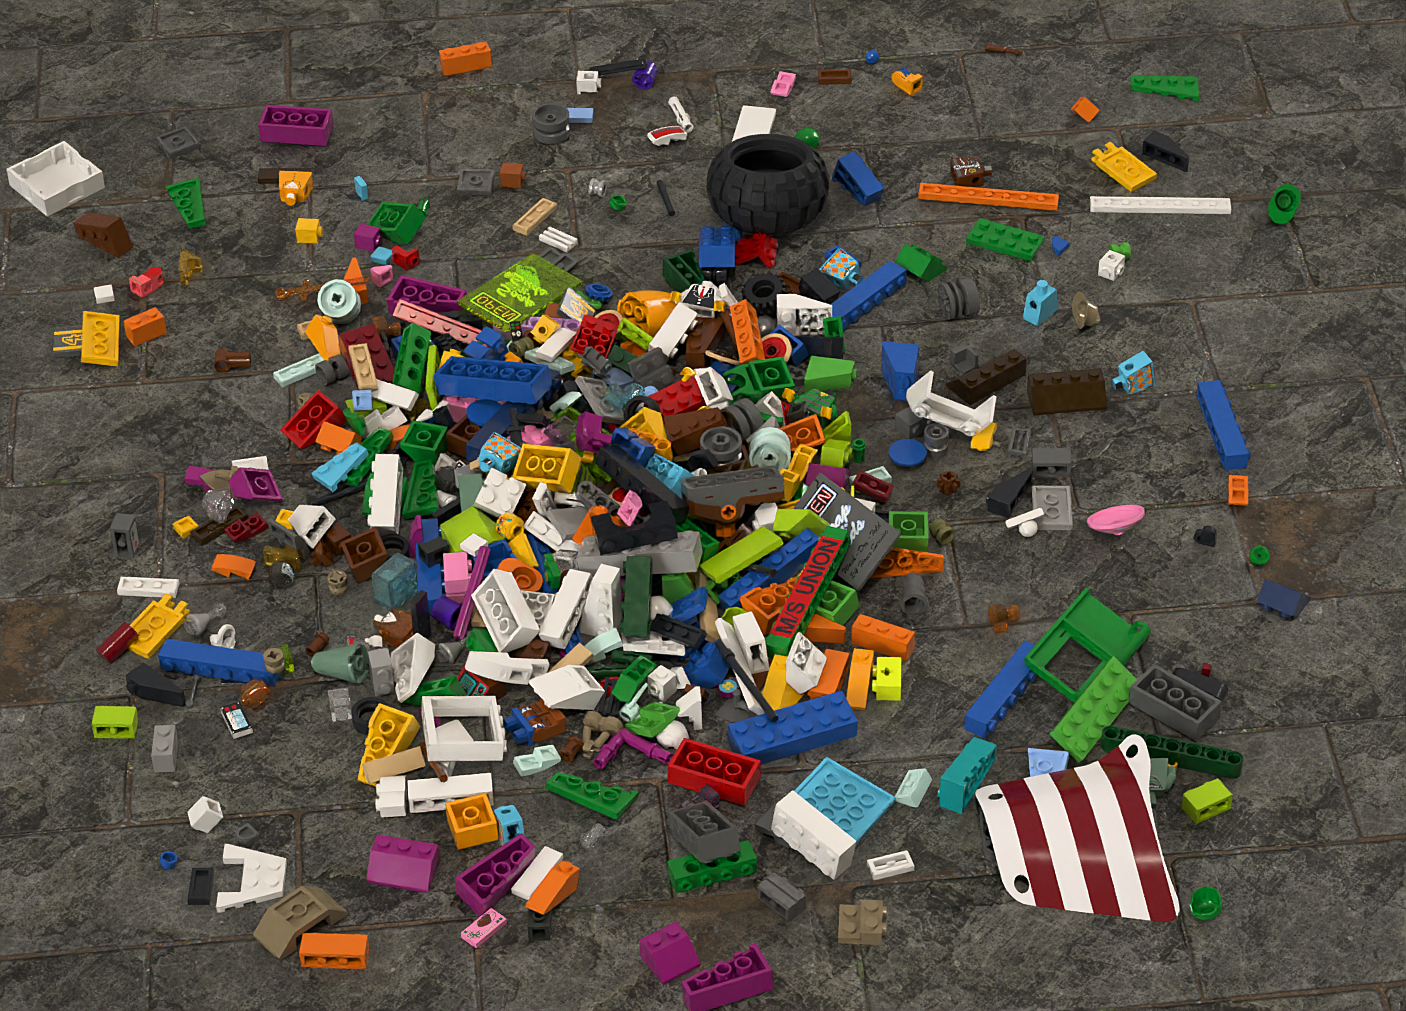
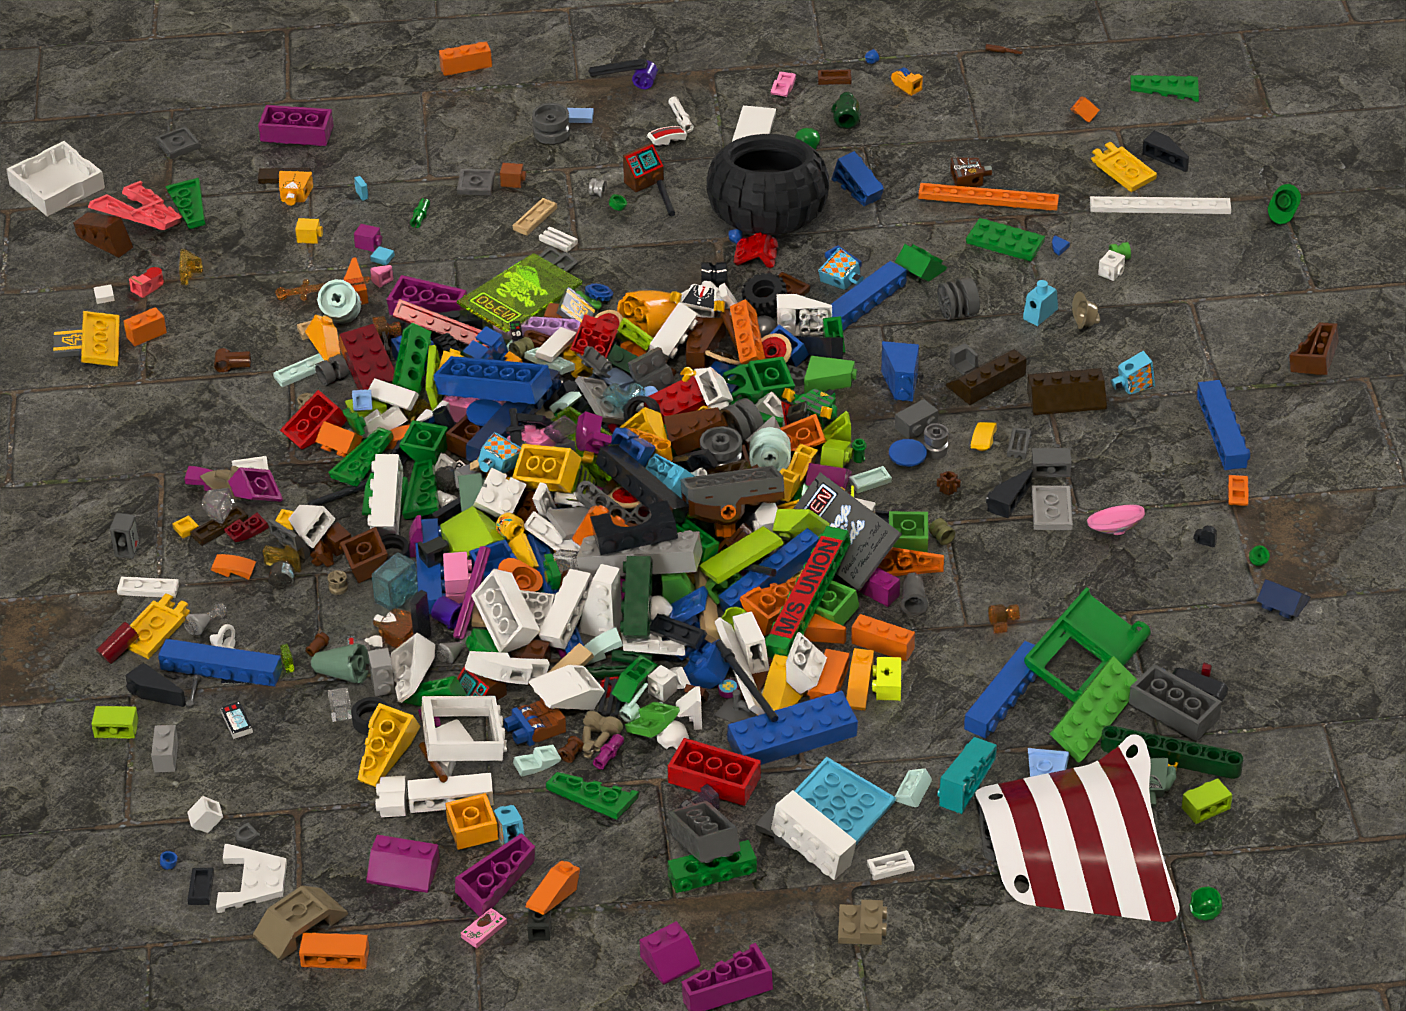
clear orange head [239,678,270,709] -> none
dark tan wheel [263,648,285,674] -> none
medium azure wing [312,442,369,492] -> none
tan tile [349,343,378,390] -> none
tan tile [362,746,426,784] -> none
green slope [367,202,426,244] -> none
red bracket [391,245,420,271] -> none
white tile [460,533,488,557] -> none
white tile [511,846,563,900] -> none
yellow brick [531,315,561,344] -> none
white brick [577,71,601,94] -> none
clear pin [579,823,605,848] -> none
bright pink slope [617,490,642,526] -> none
magenta pin [618,728,674,765] -> none
dark green wedge [662,249,705,293] -> none
blue brick [699,225,736,267] -> none
flat silver brick [757,873,806,922] -> none
black brick [798,268,840,304] -> none
dark red brick [851,470,894,504] -> none
white windscreen [906,371,996,436] -> none
white tile [1005,508,1044,537] -> none
none -> coral wing [88,181,182,230]
none -> slope [623,143,664,192]
none -> dark green piece [831,92,861,129]
none -> magenta brick [856,567,900,607]
none -> reddish brown wedge [1289,322,1339,375]

